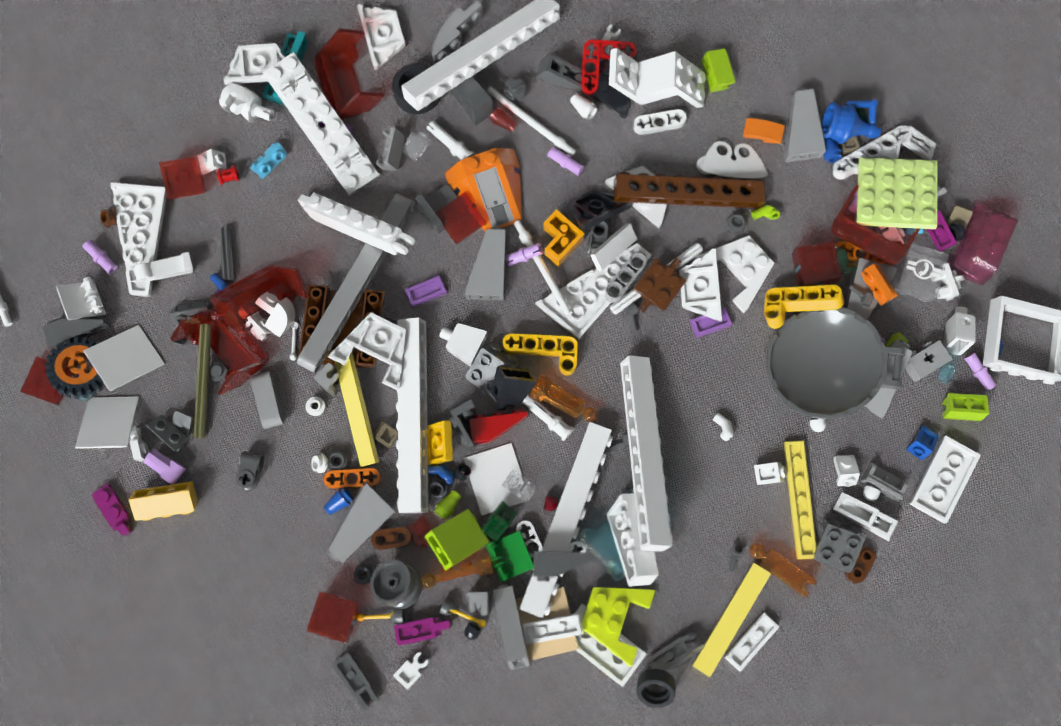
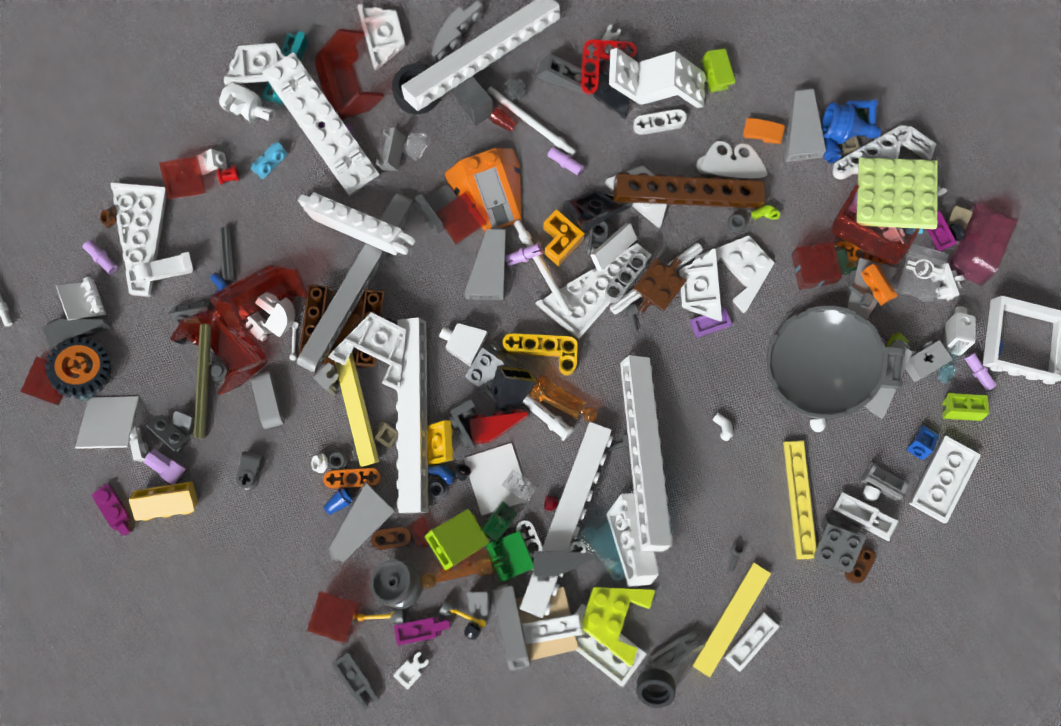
white piece [83,325,165,391] -> none
white plate [306,397,325,416] -> none
black plate [353,565,373,585] -> none
medium lavender tile [405,275,447,308] -> none
white pin [427,120,476,160] -> none
lime cone [434,490,461,520] -> none
white cone [570,94,597,120] -> none
clear orange plate [749,543,817,598] -> none
white bracket [754,462,786,485] -> none
yellow beam [764,285,844,329] -> none
white bracket [833,455,860,487] -> none

